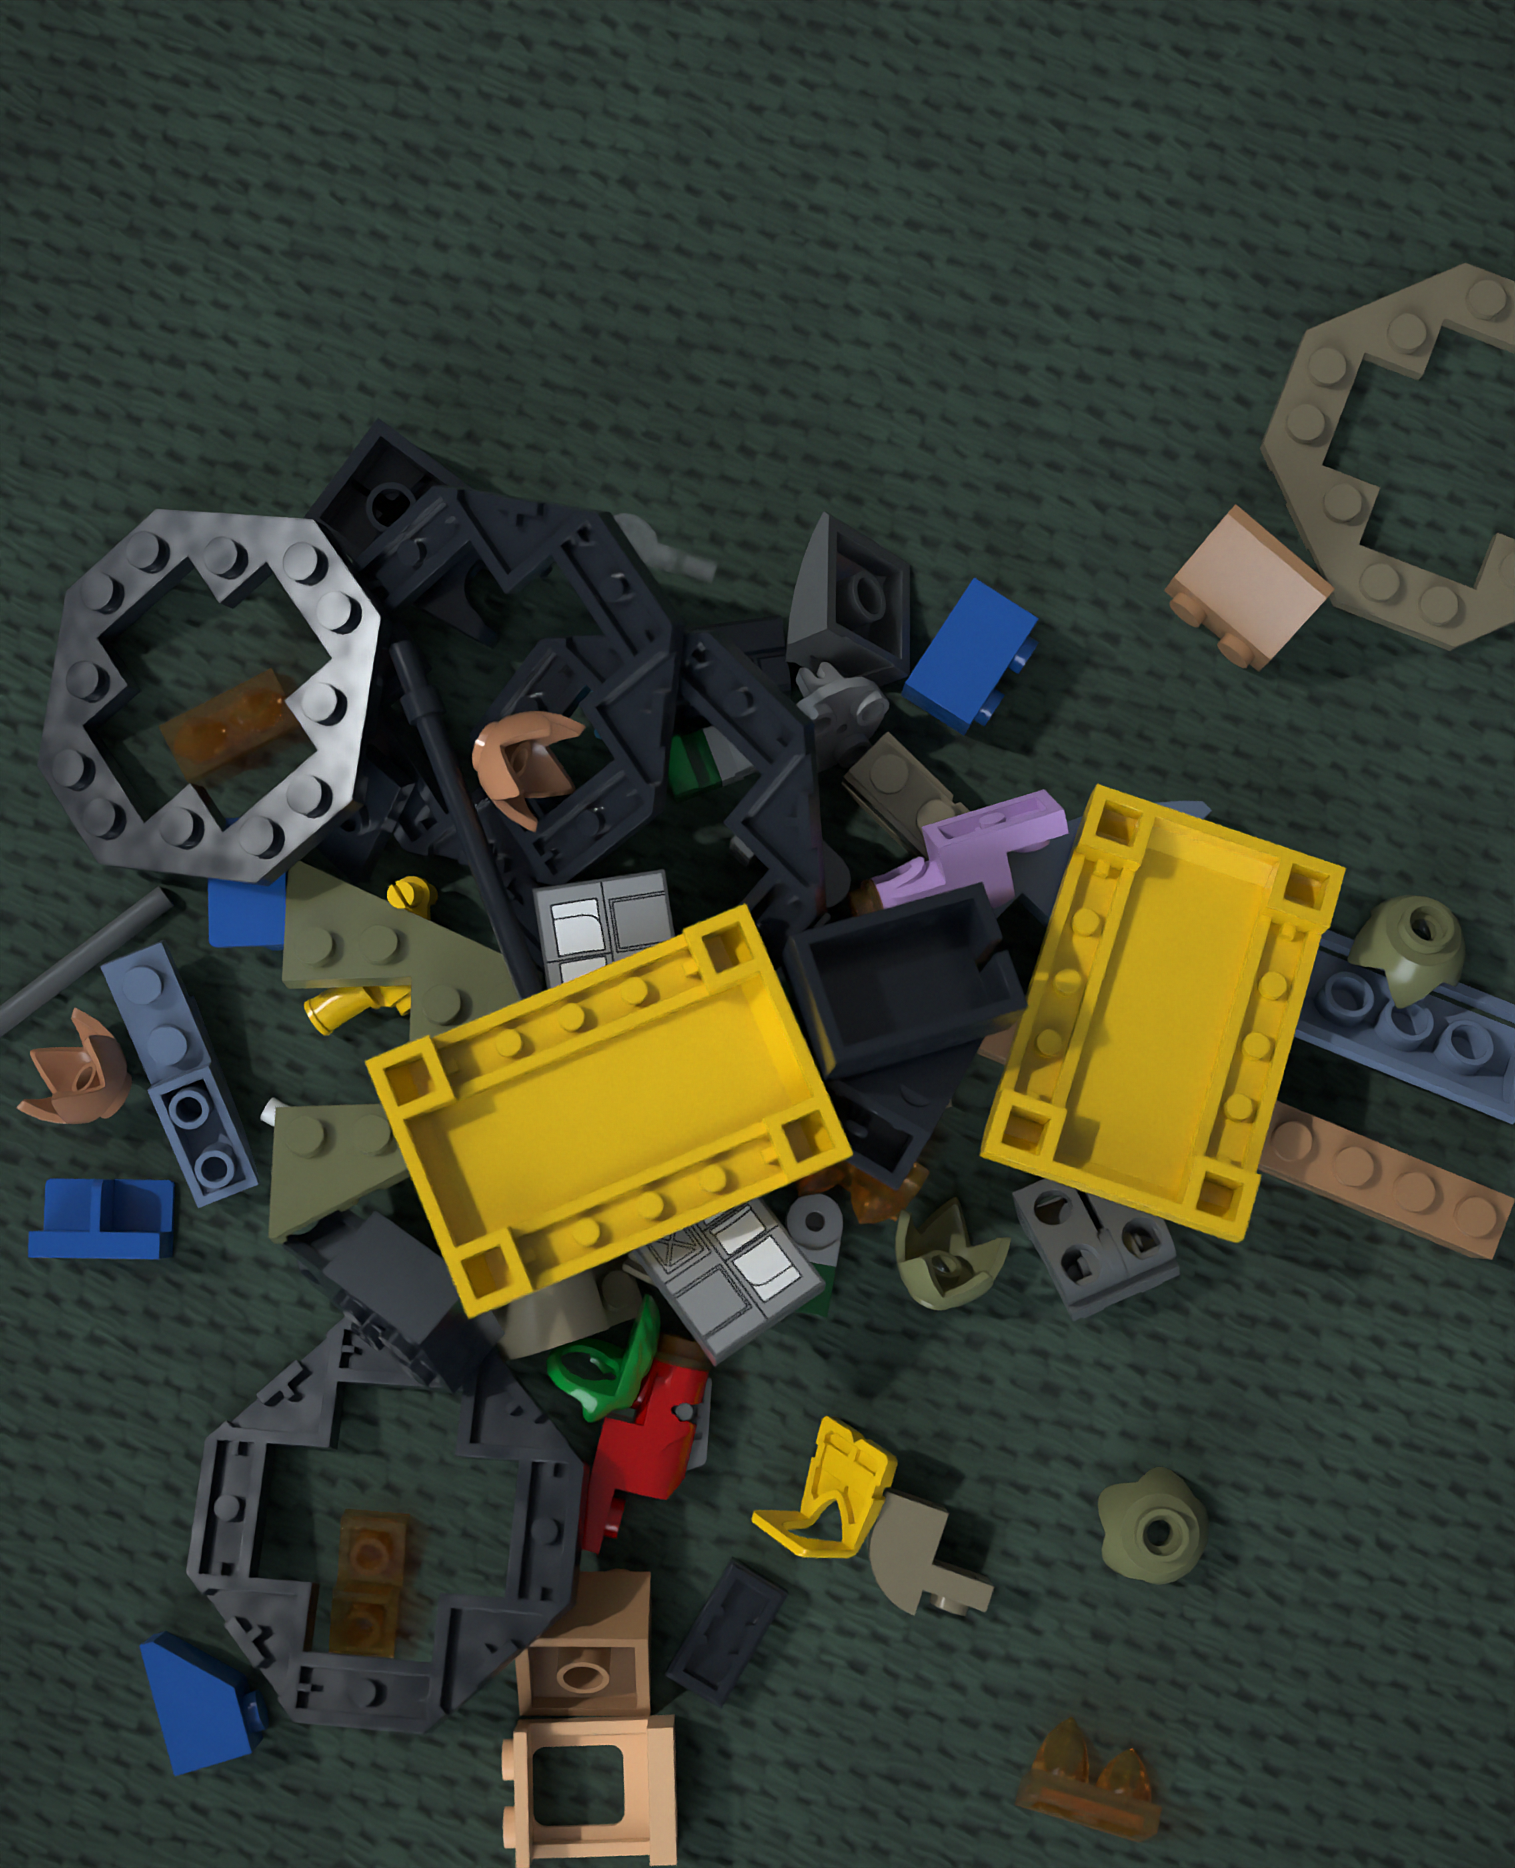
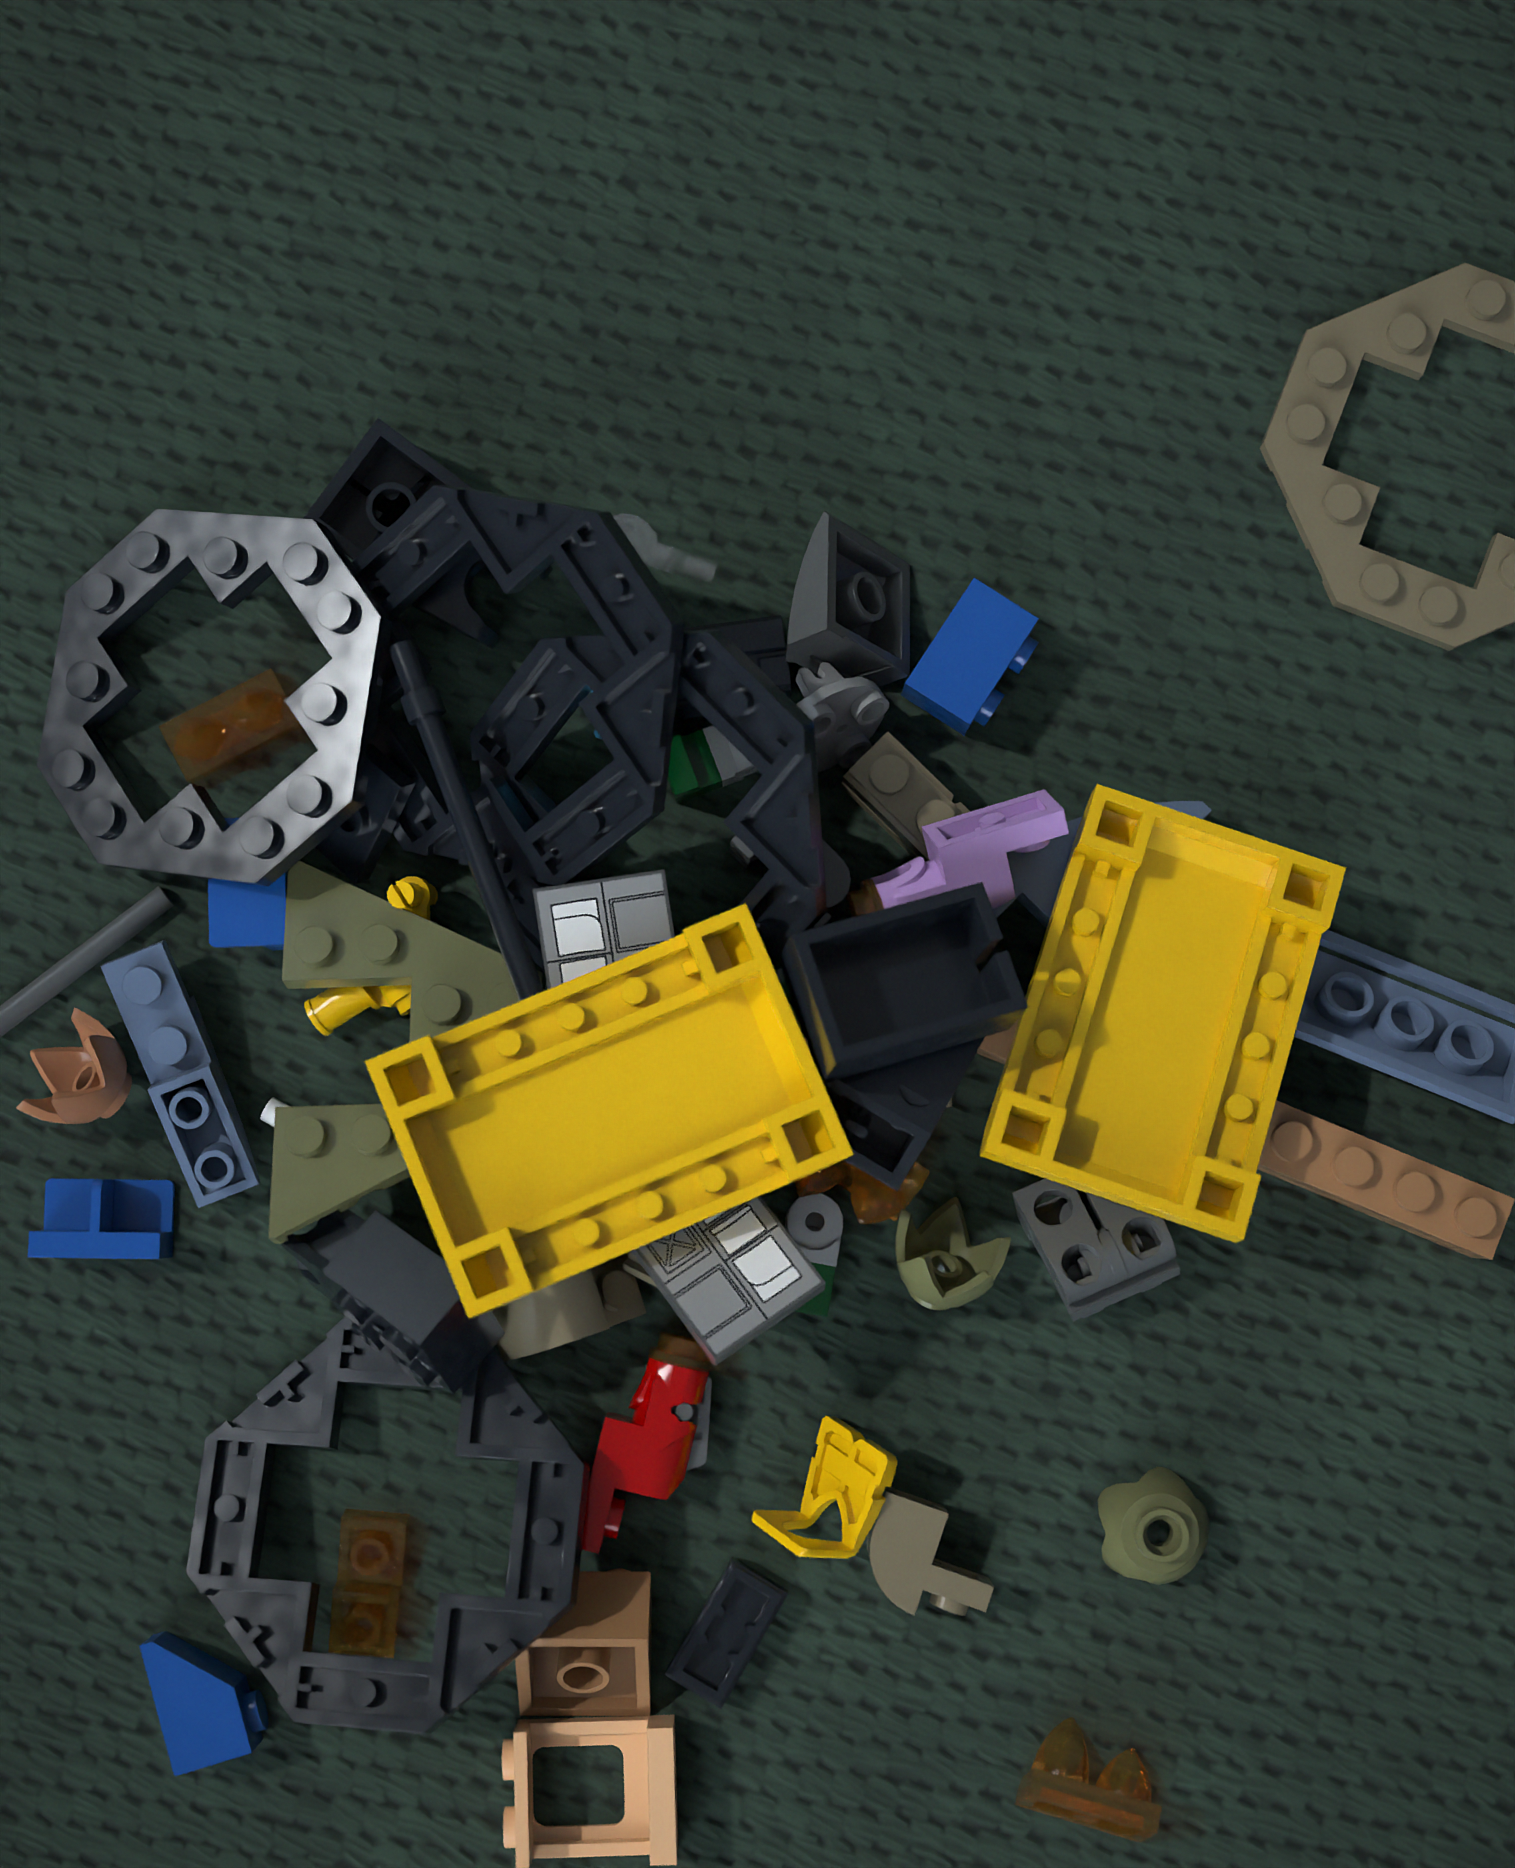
nougat piece [472,711,586,833] -> none
green piece [546,1293,660,1422] -> none
medium nougat slope [1164,504,1335,672] -> none
olive piece [1348,895,1466,1009] -> none

